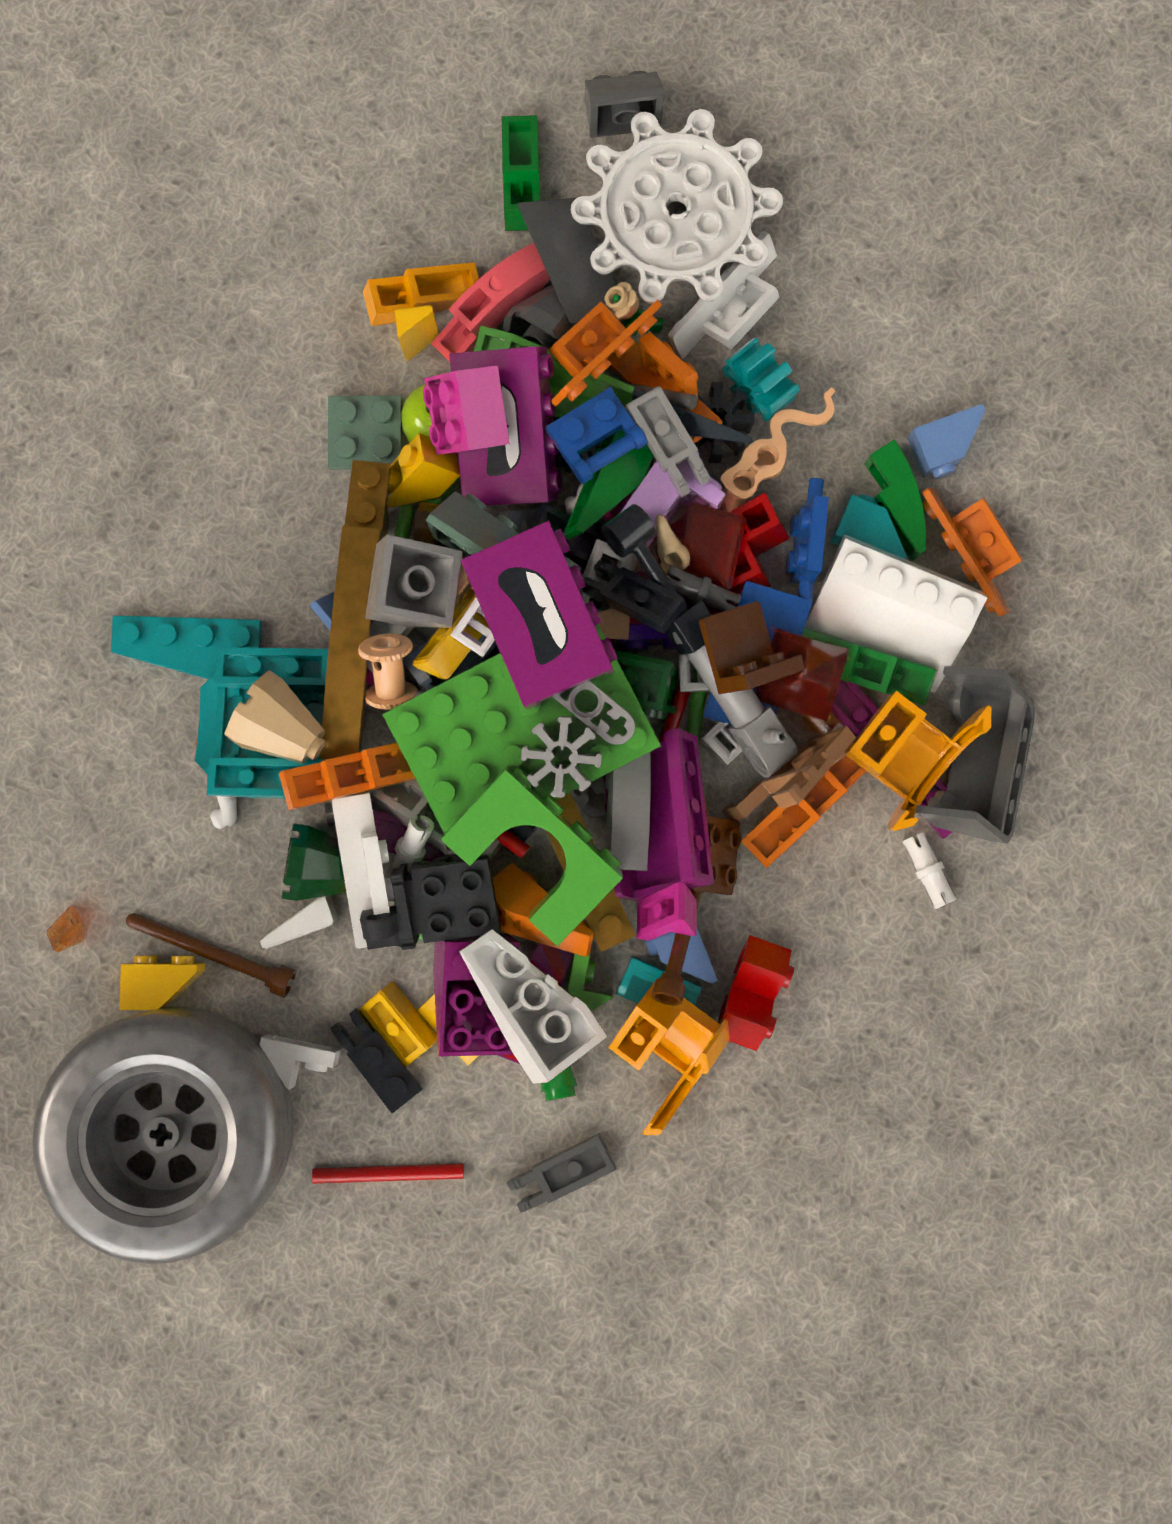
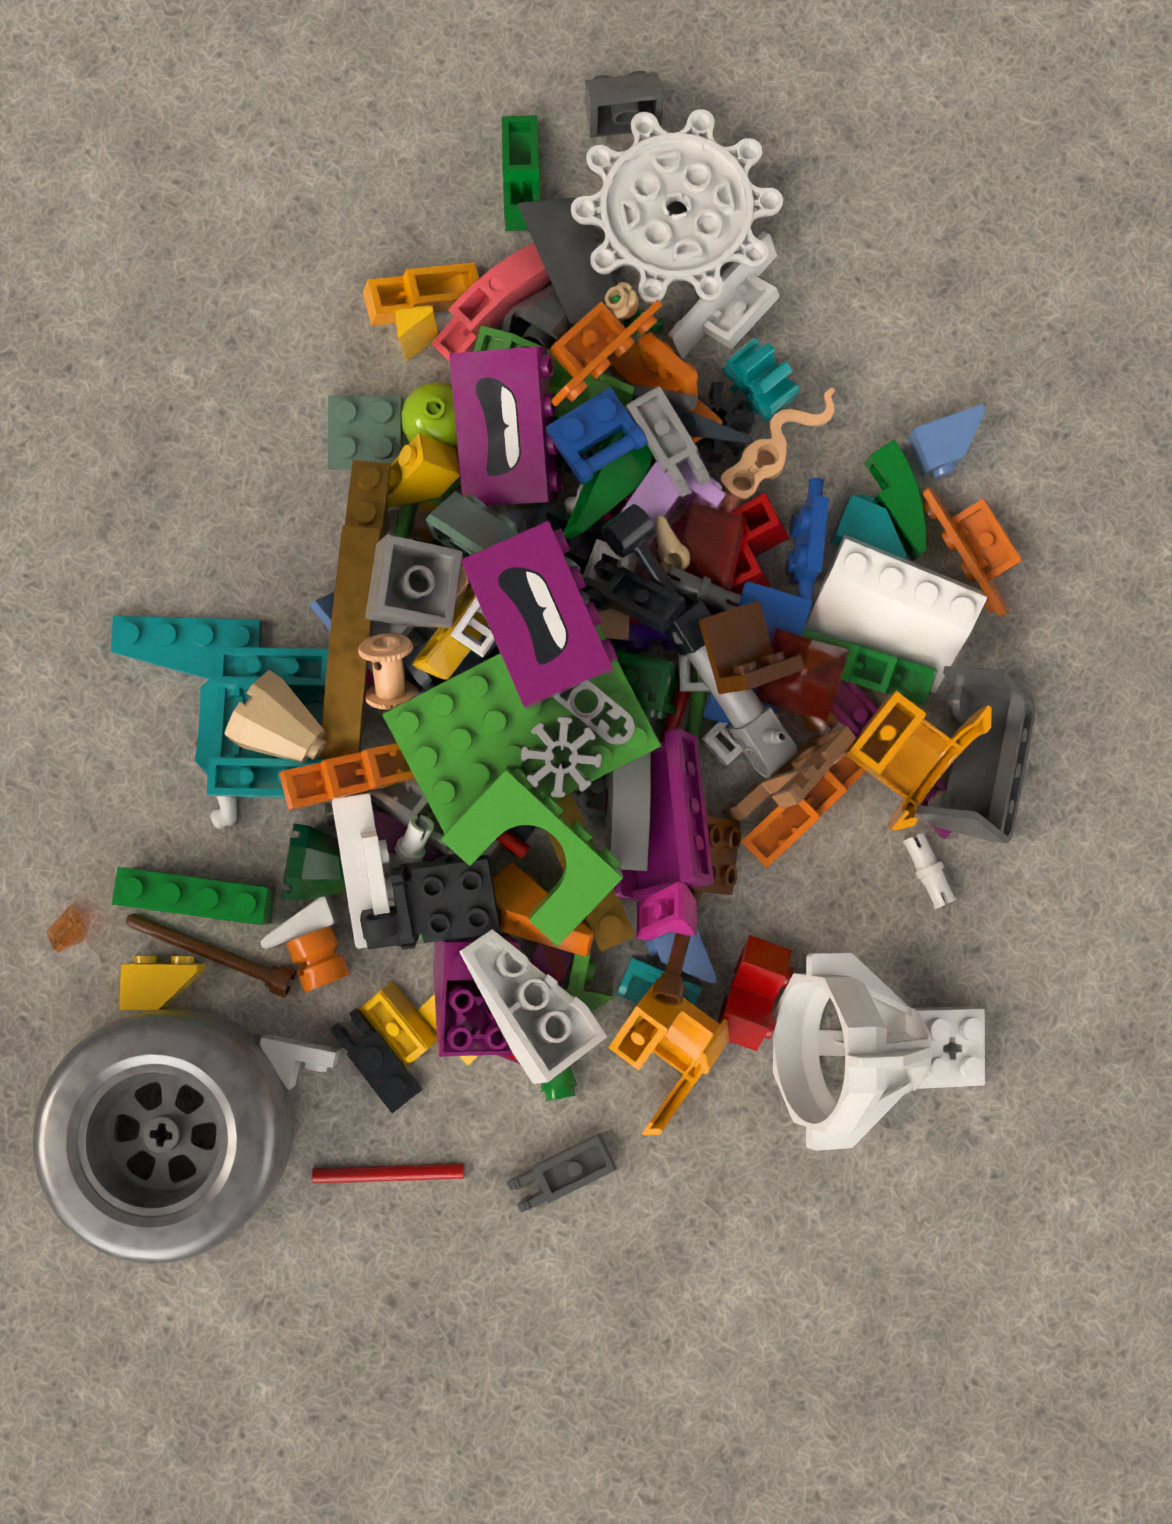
dark pink slope [423,365,510,455] -> none
none -> green brick [111,867,276,925]
none -> orange wheel [285,925,351,993]
none -> white plate [773,952,985,1151]

